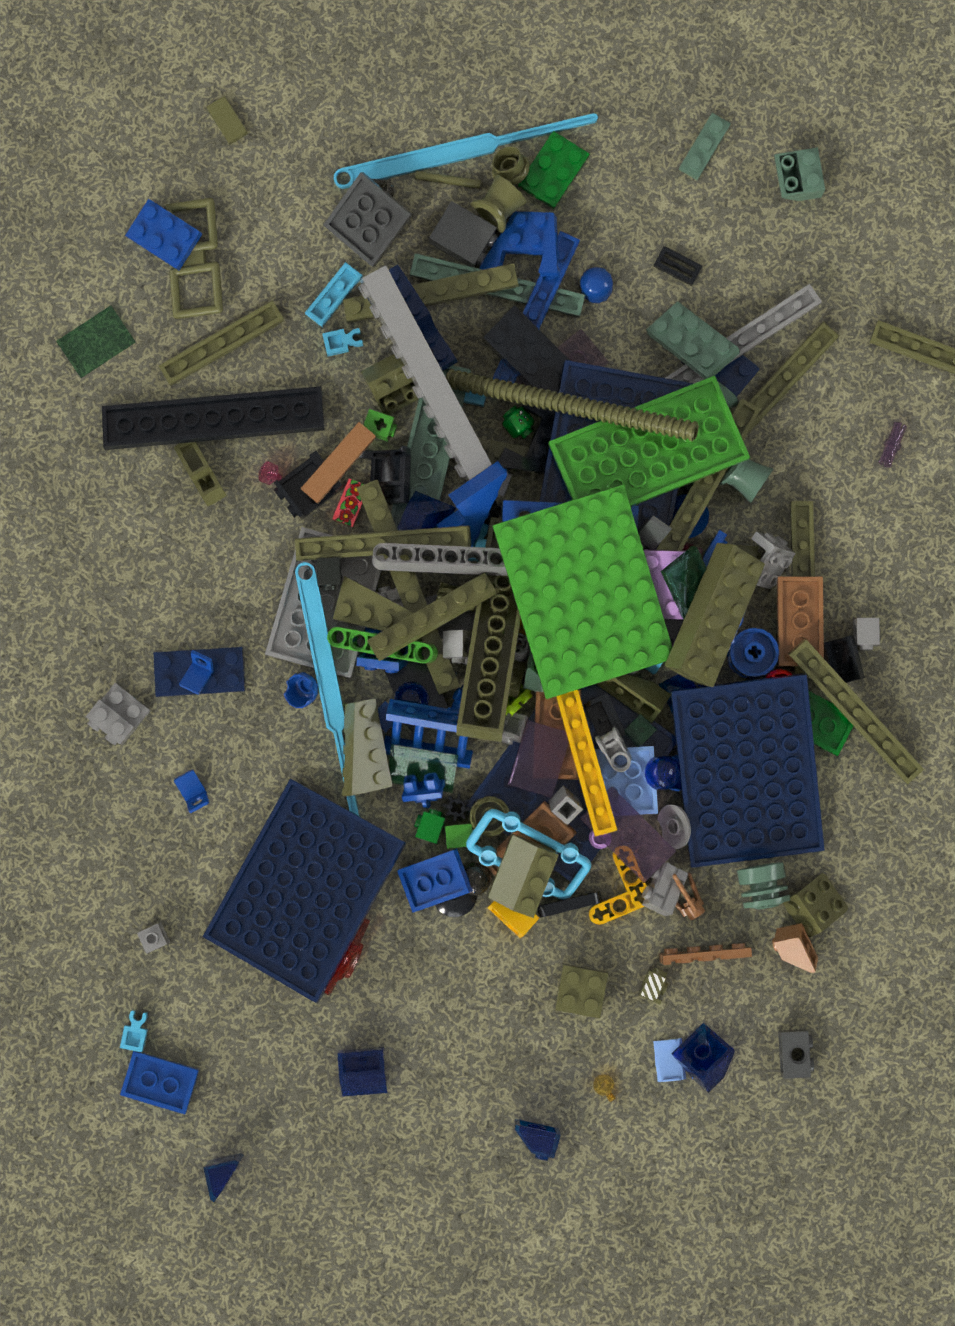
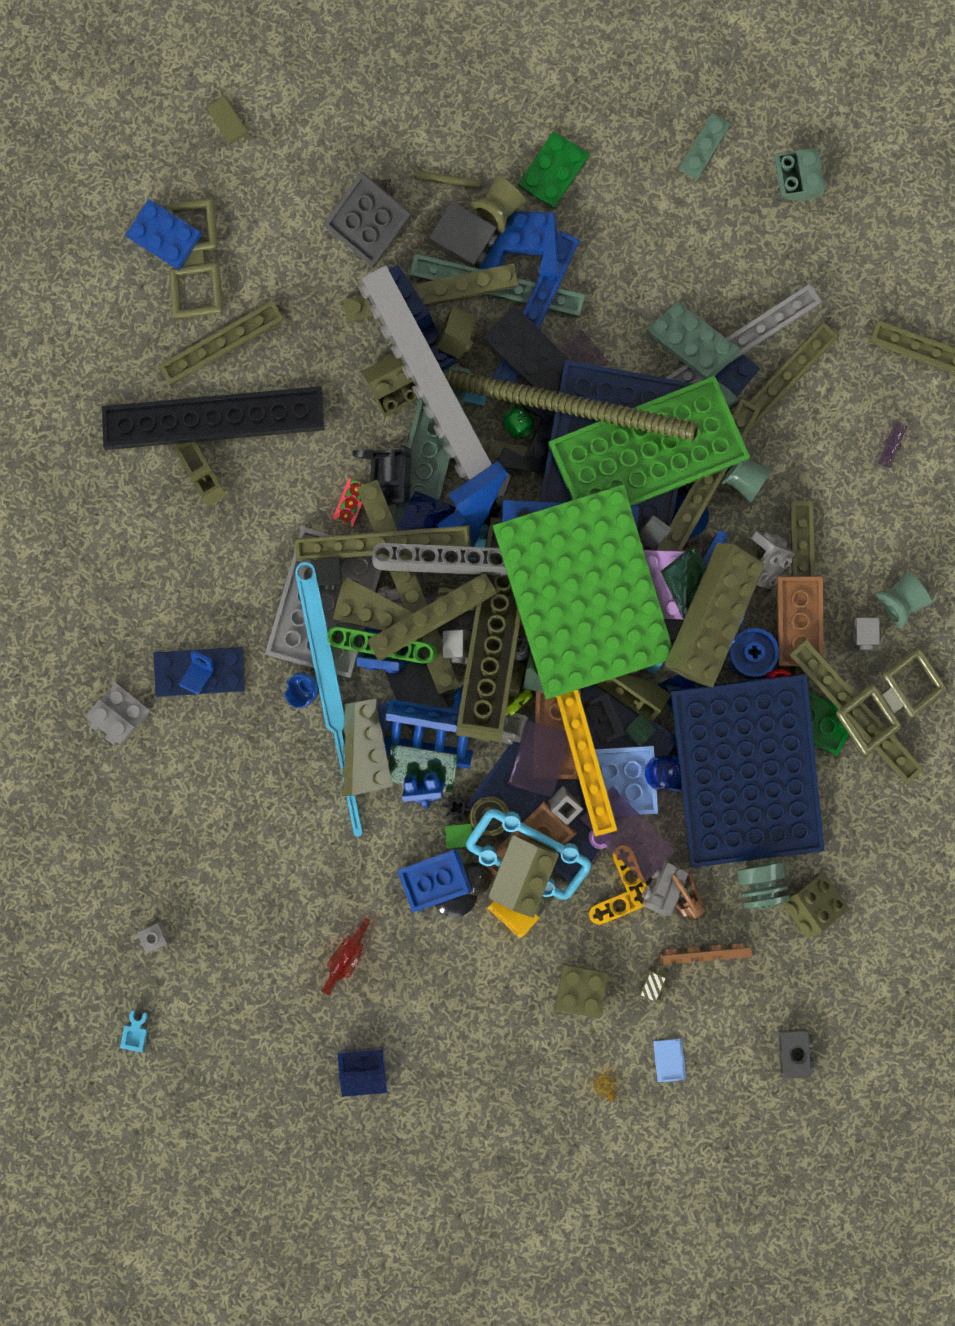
clear green piece [56,305,136,378] -> none
blue plate [120,1051,199,1114] -> none
blue bracket [174,770,210,813] -> none
dark blue plate [203,779,406,1003] -> none
clear blue slope [203,1153,244,1202] -> none
clear pink tile [258,461,282,485] -> none
black panel [274,451,344,520] -> none
medium nougat tile [301,422,376,504] -> none
medium azure tile [305,262,363,327] -> none
medium azure plate [322,328,363,357] -> none
medium azure piece [334,113,598,189] -> none
bright green brick [364,409,398,442] -> none
clear blue hair [394,681,429,705] -> none
green brick [414,809,445,844] -> none
olive piece [492,146,530,185] -> none
clear blue slope [514,1119,561,1161] -> none
black beam [537,891,603,918] -> none
blue hair [580,267,613,303] -> none
light grey piece [595,726,631,772] -> none
black tile [653,246,702,286] -> none
light grey dish [657,804,691,849] -> none
clear blue slope [671,1023,735,1093] -> none
slope [772,923,818,973] -> none
black bracket [824,635,865,683] -> none
none -> olive brick [436,306,477,359]
none -> olive bar [836,647,947,755]
none -> sand green hat [875,571,932,629]

